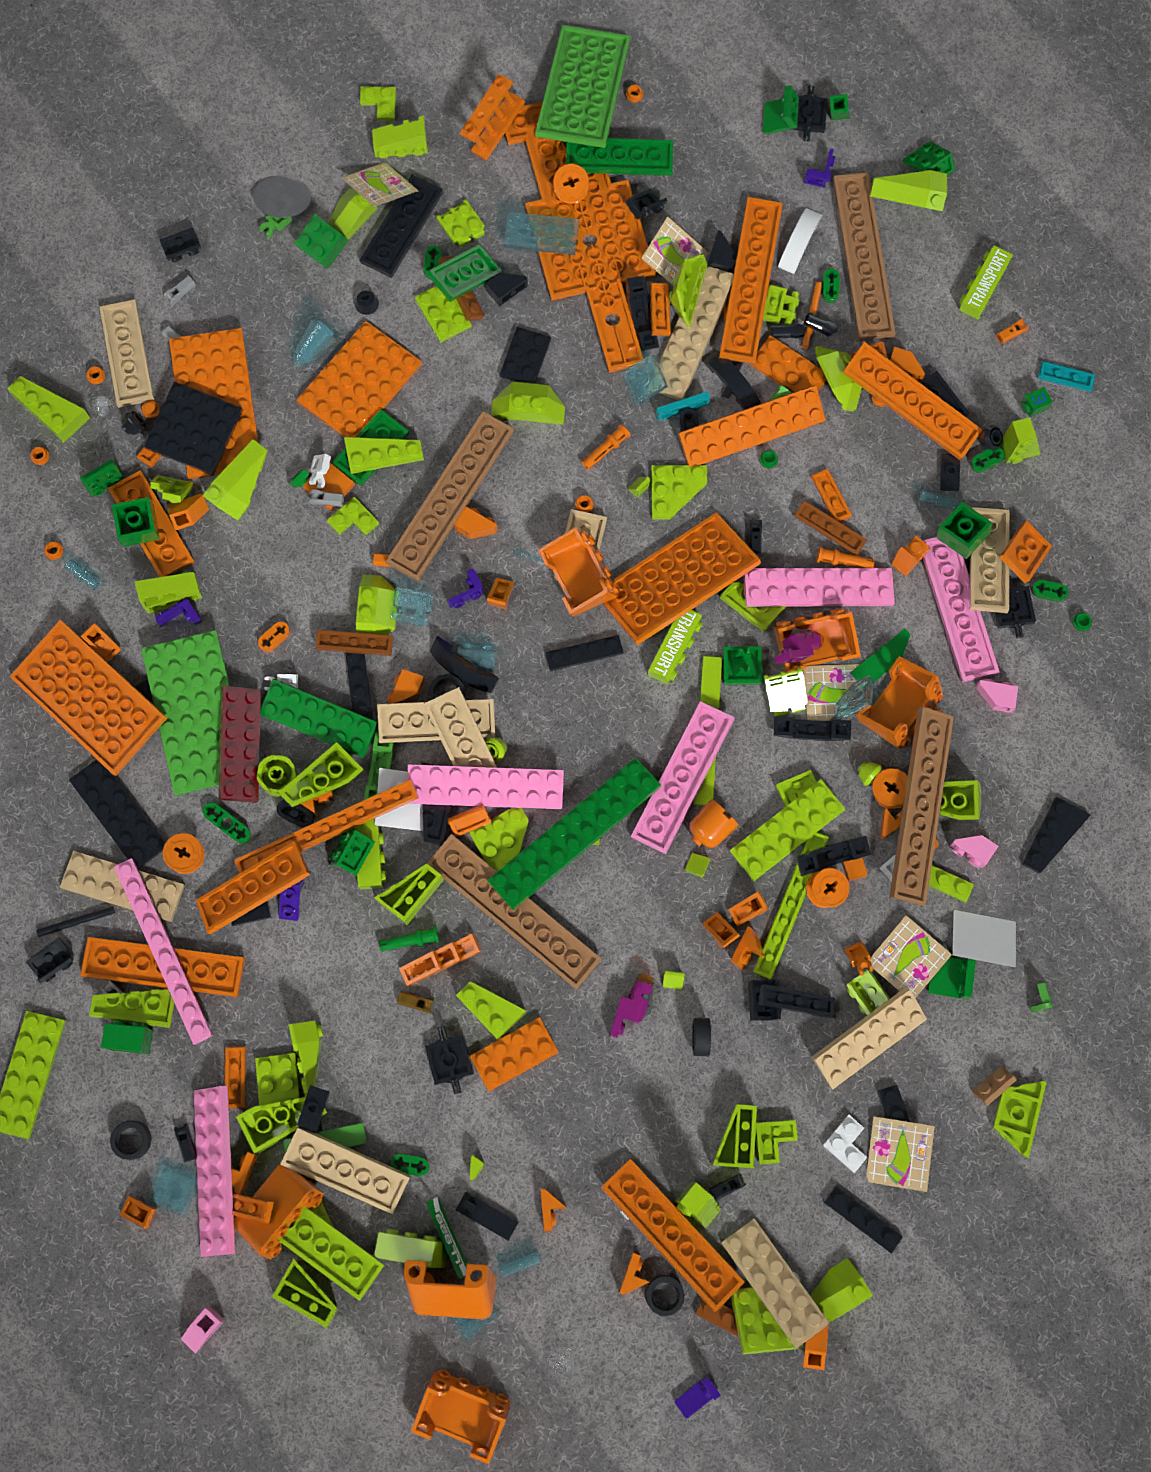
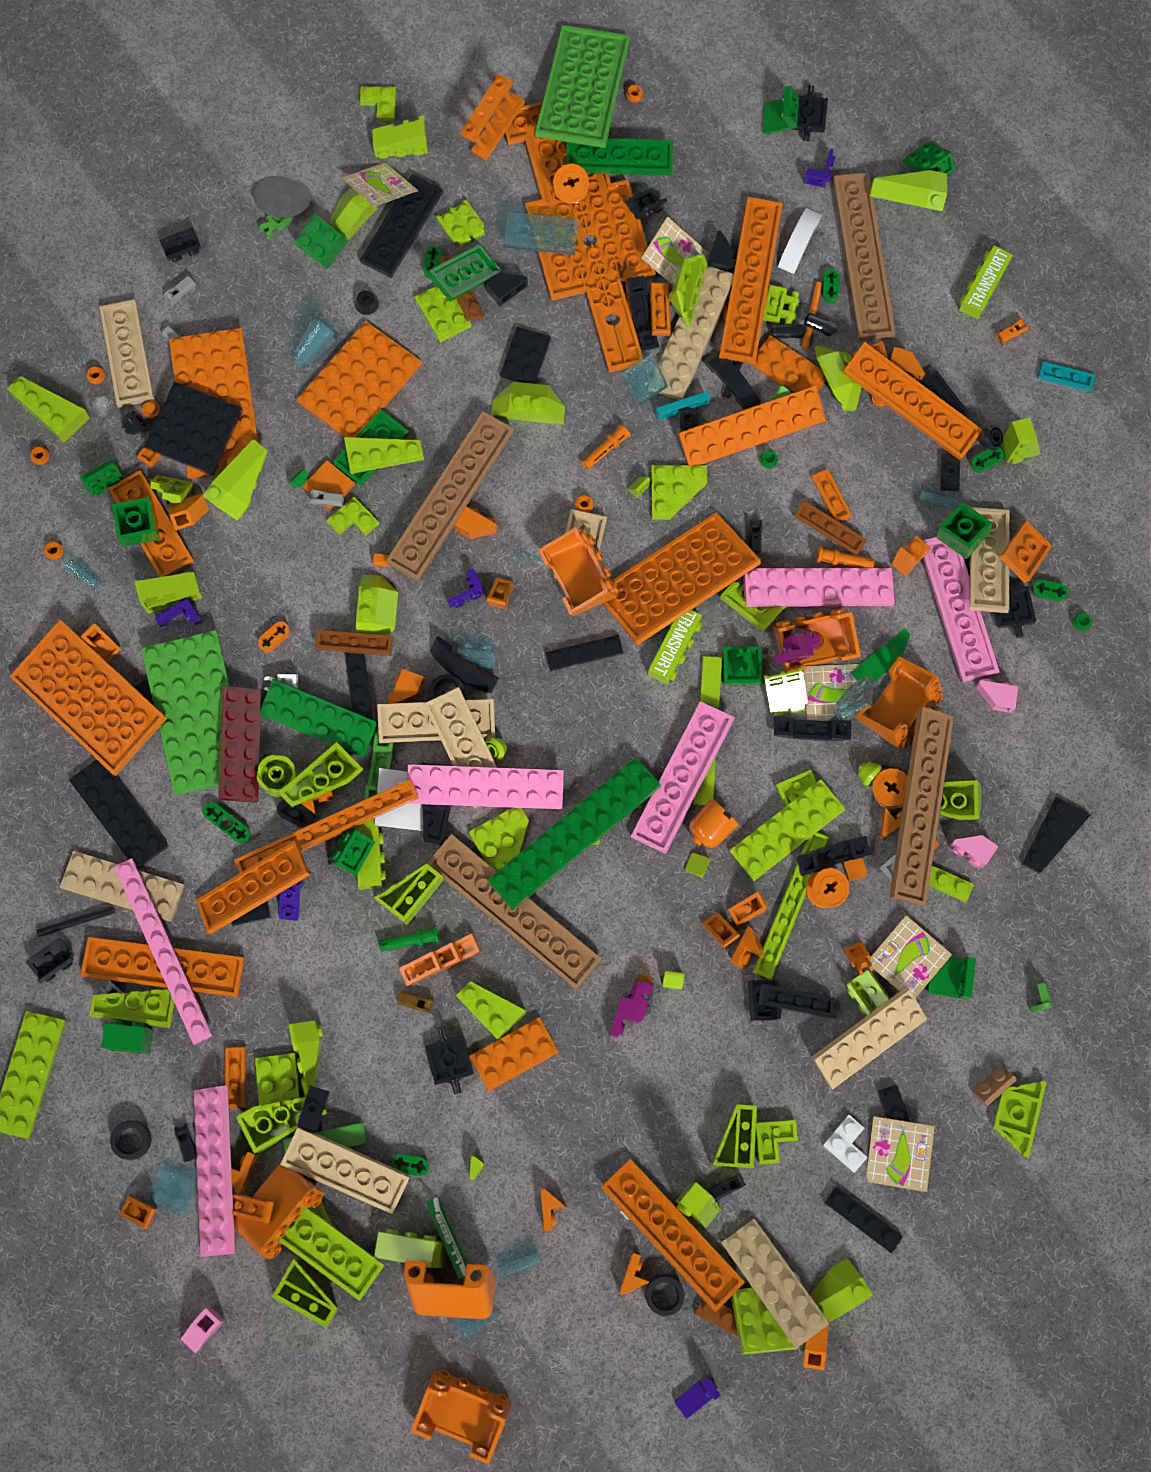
orange piece [162,833,205,874] -> none
white plate [309,454,331,489] -> none
clear light blue plate [391,587,433,627] -> none
orange tile [448,804,491,837] -> none
black hinge [455,1192,519,1241] -> none
black tyre [692,1018,711,1057] -> none
green brick [830,94,850,120] -> none
white sticker [953,910,1016,967] -> none
green brick [1021,387,1053,417] -> none

